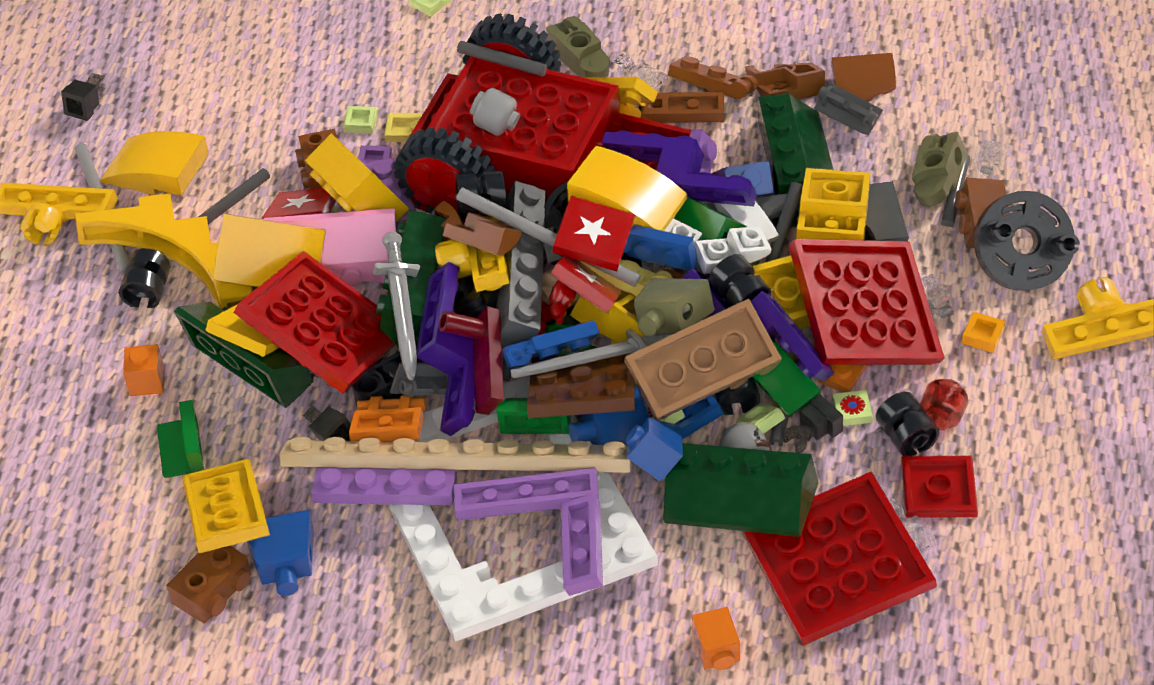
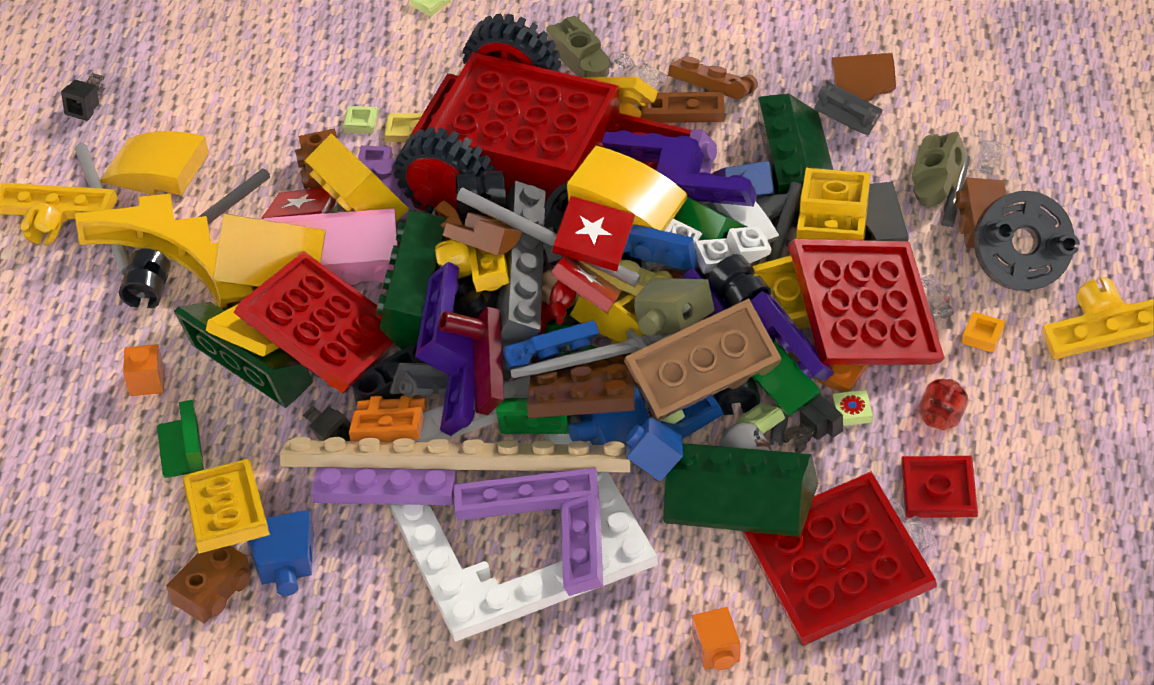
light grey sword [372,232,420,380] -> none
dark grey bar [457,41,547,76] -> none
light grey head [470,88,520,136] -> none
dark orange slope [745,62,826,99] -> none
black wheel [875,391,940,456] -> none

